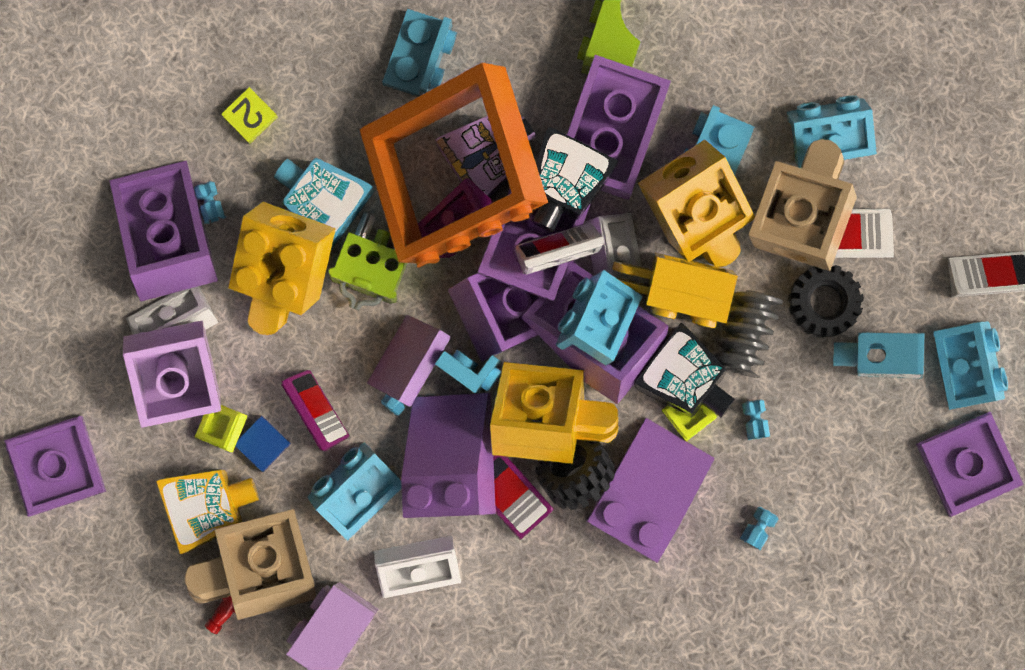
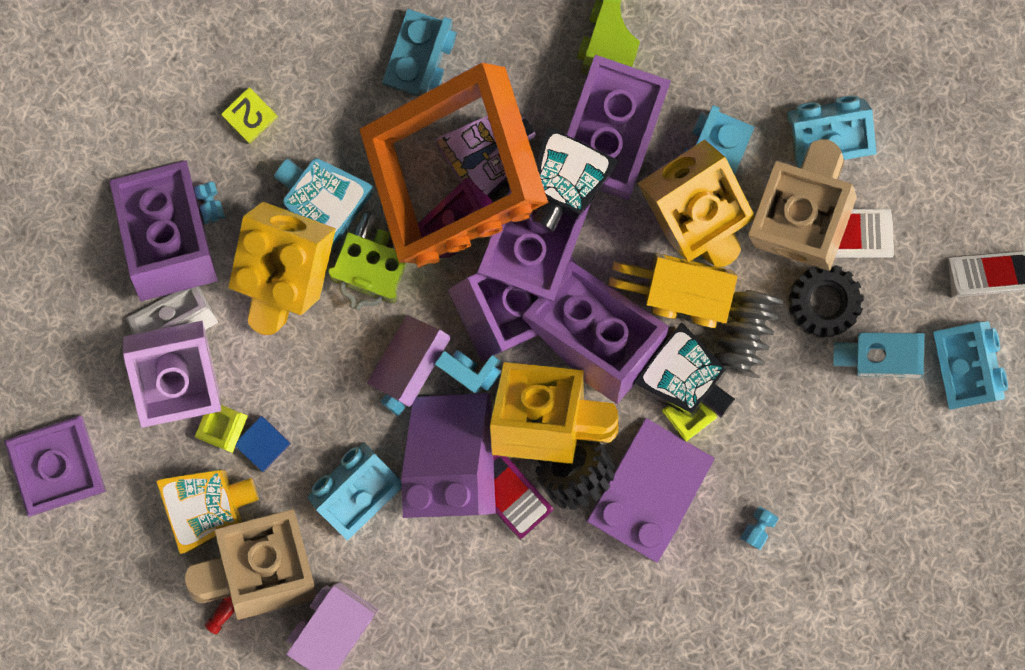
slope [281,370,349,452] -> none
white slope [374,536,461,598] -> none
white slope [515,223,604,275] -> none
medium azure bracket [556,270,642,366] -> none
white slope [585,213,645,284] -> none
medium azure piece [742,399,771,440] -> none
medium lavender tile [916,412,1024,517] -> none

